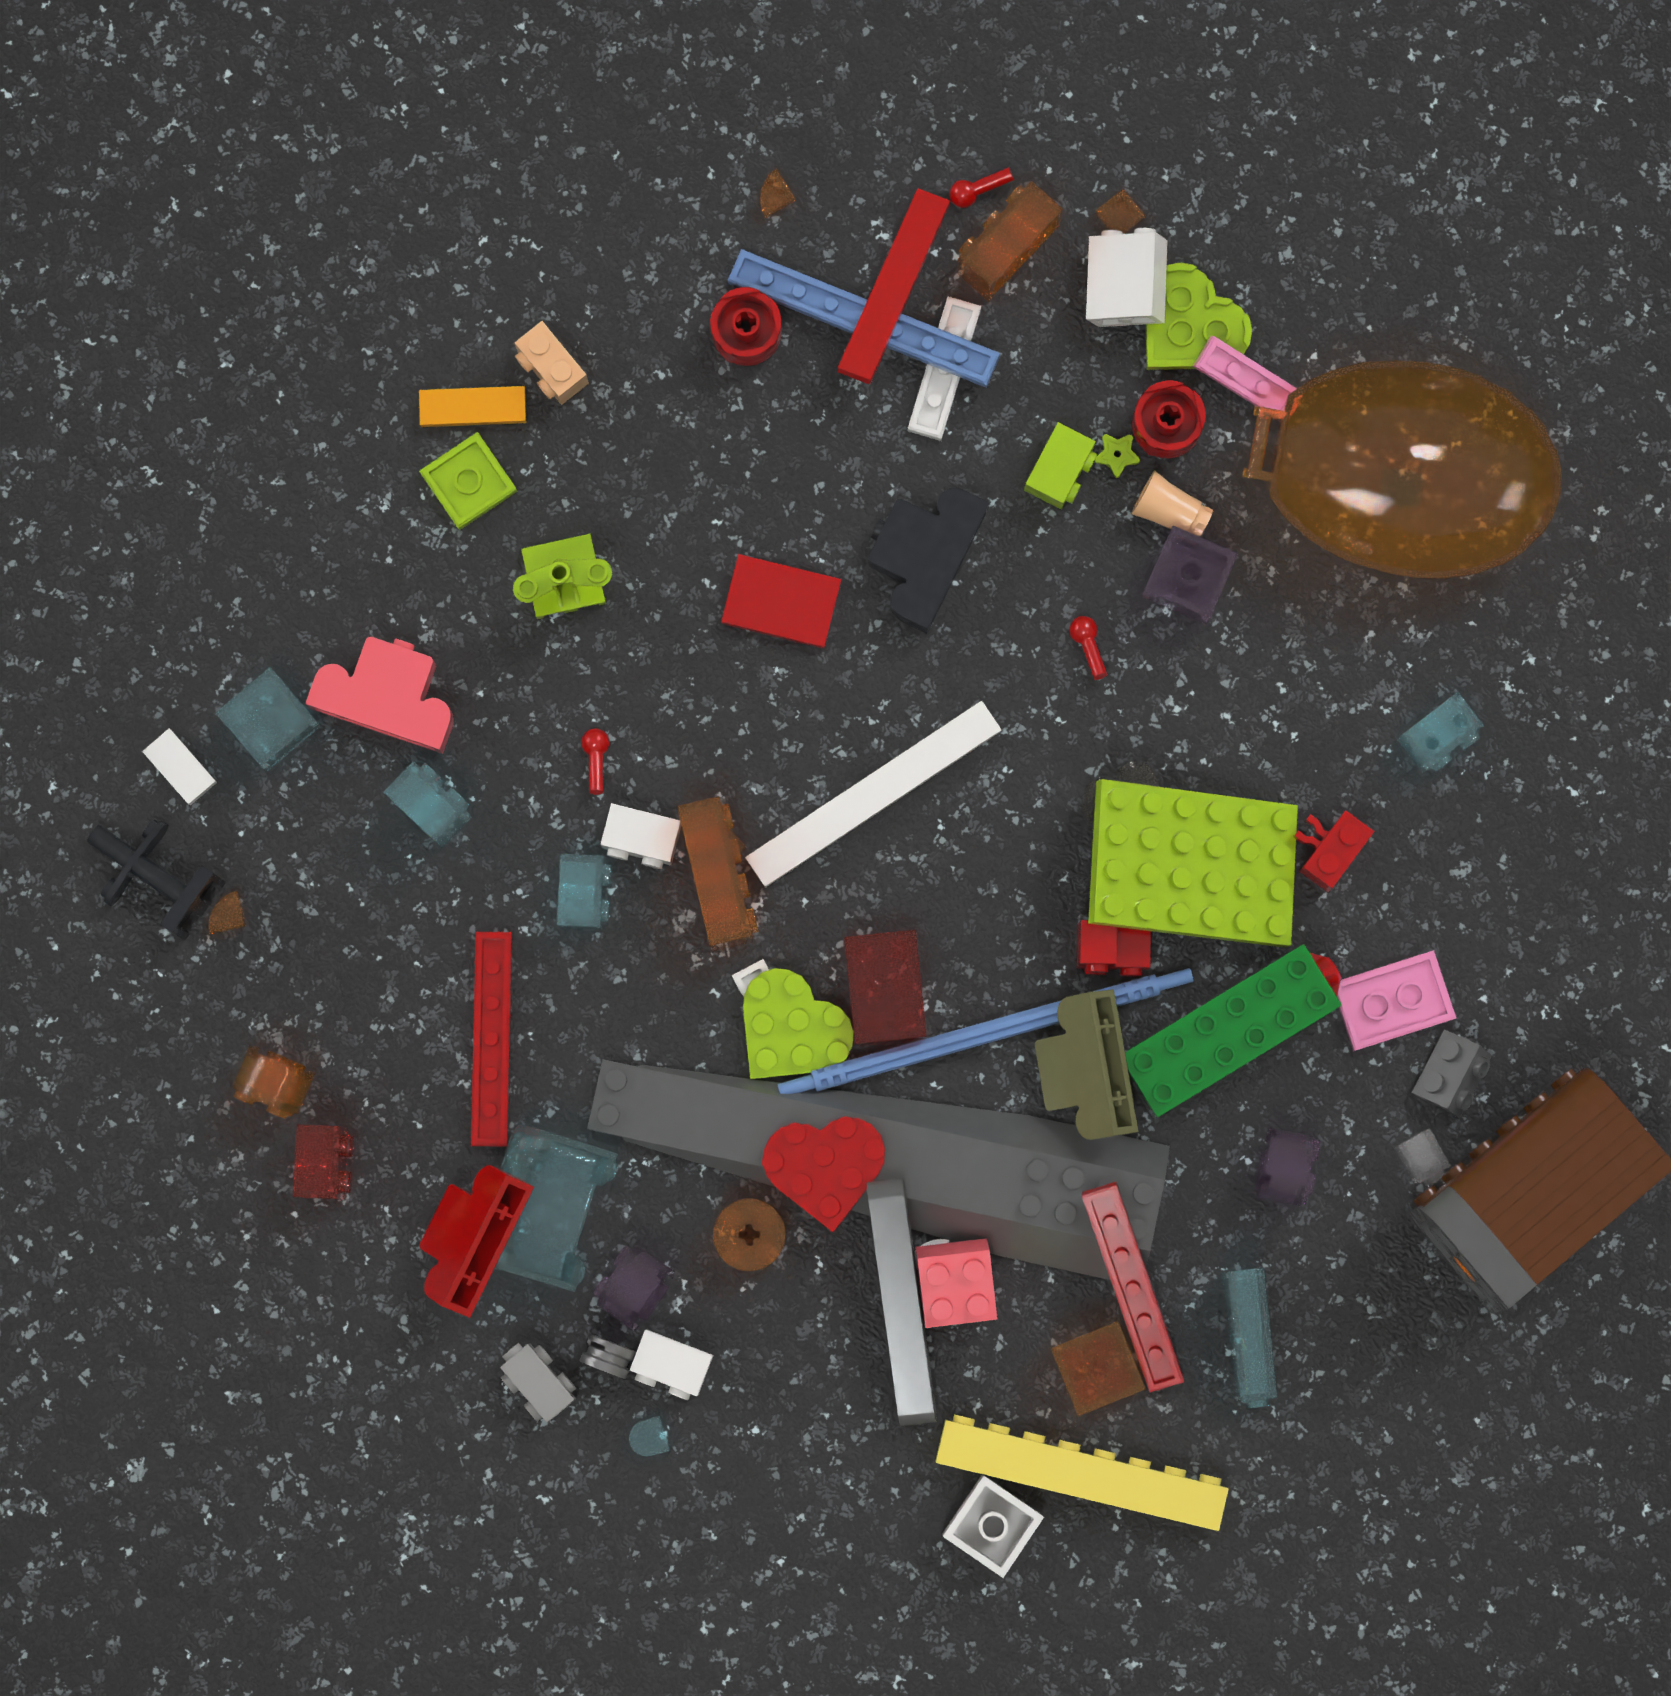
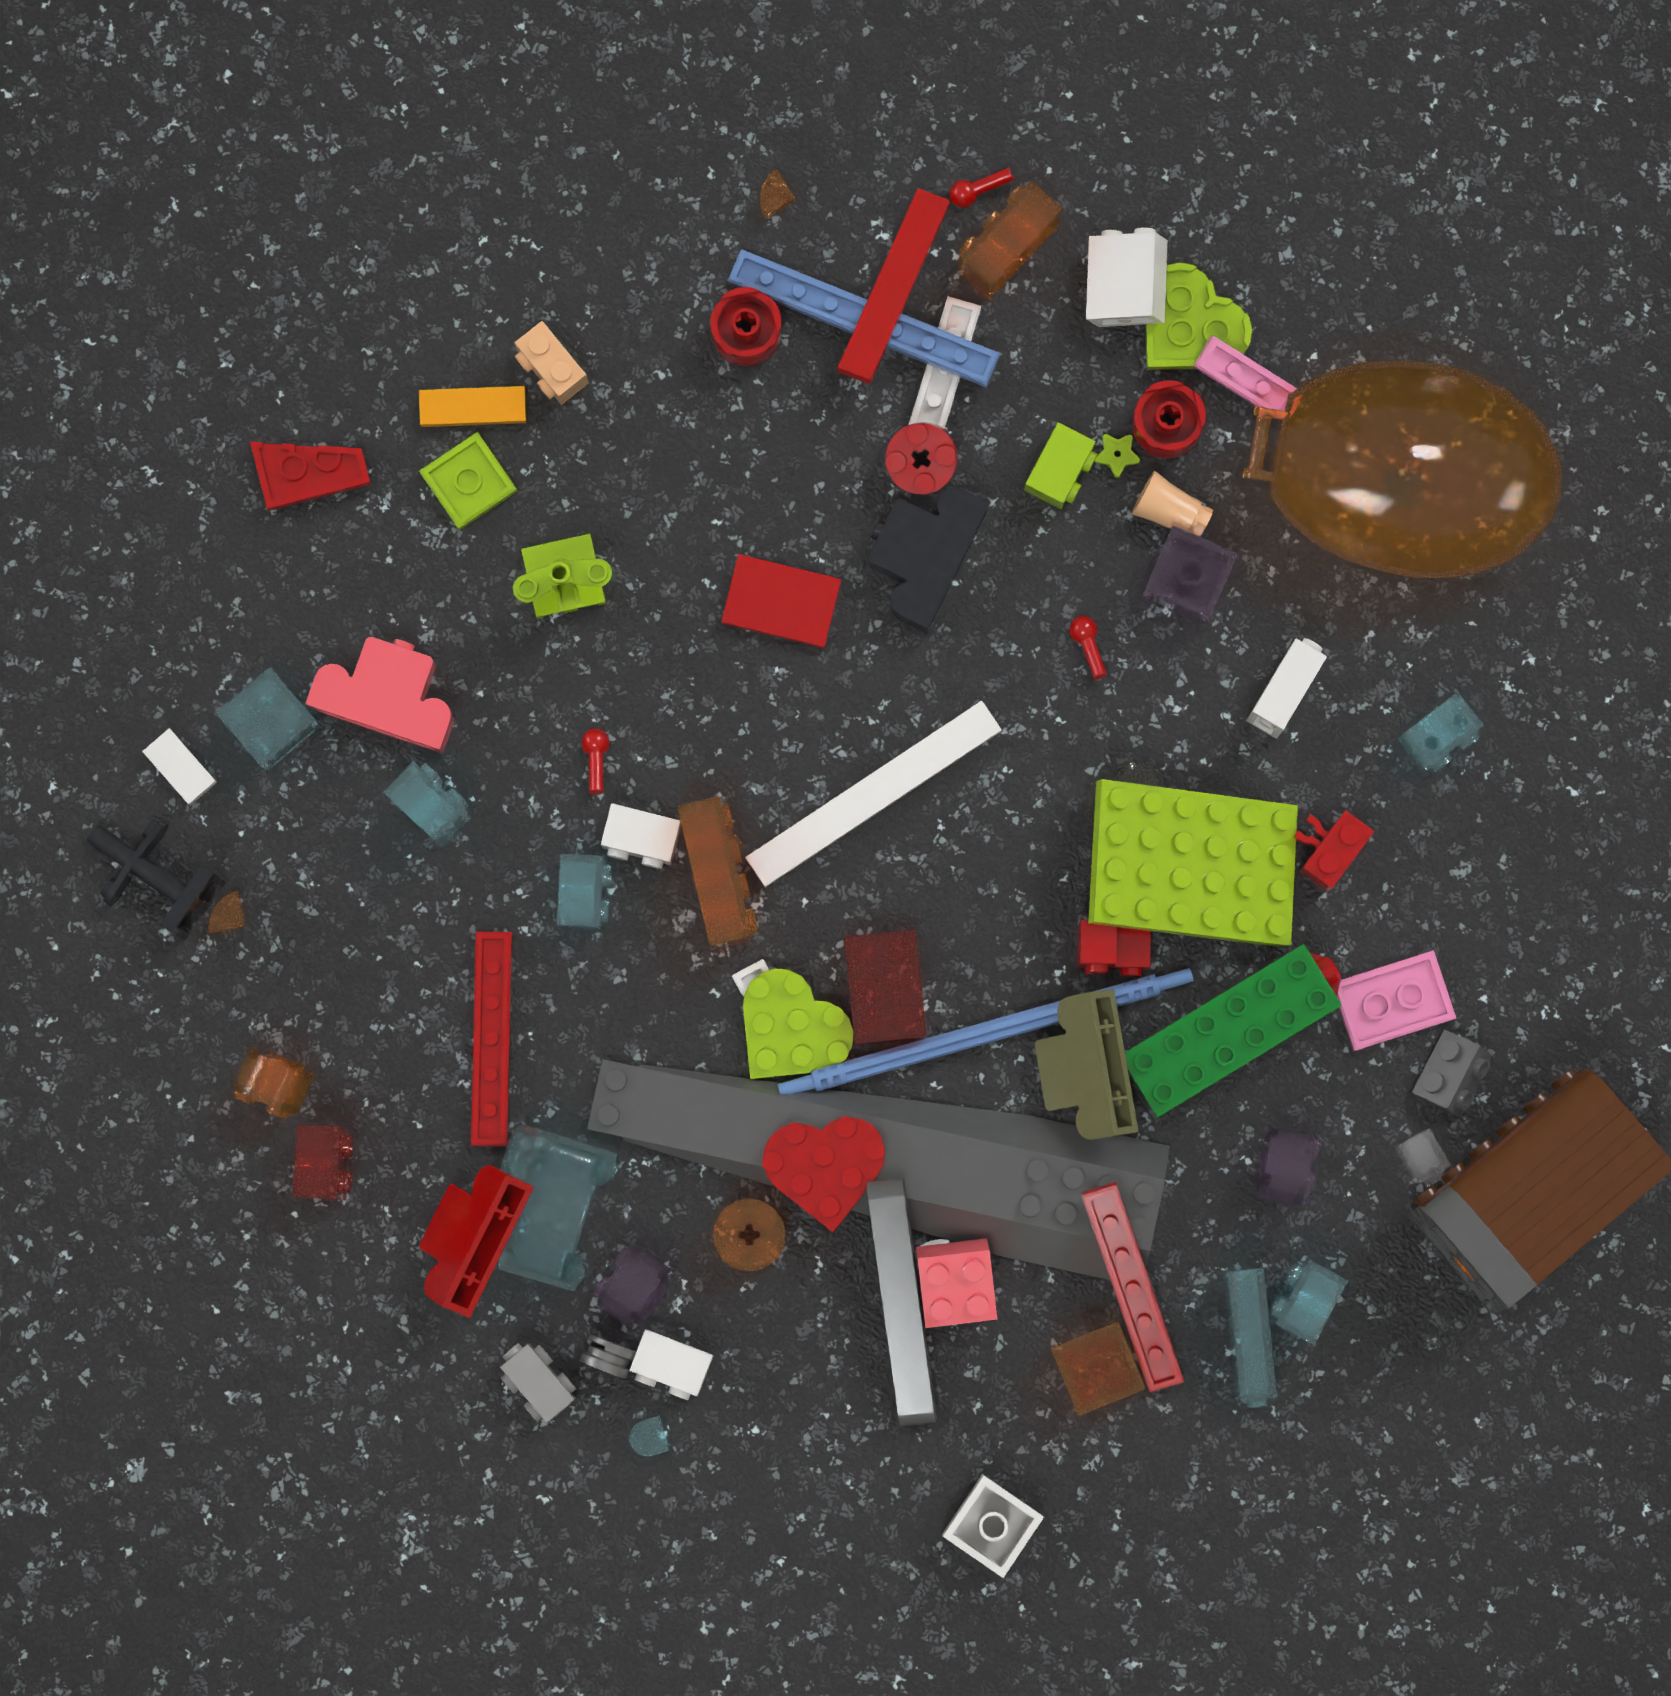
light yellow brick [935,1414,1229,1531] -> none
clear orange tile [1095,189,1145,234] -> none
none -> red wing [250,441,371,511]
none -> red brick [885,422,958,494]
none -> white brick [1246,638,1327,739]
none -> clear light blue brick [1268,1260,1348,1345]

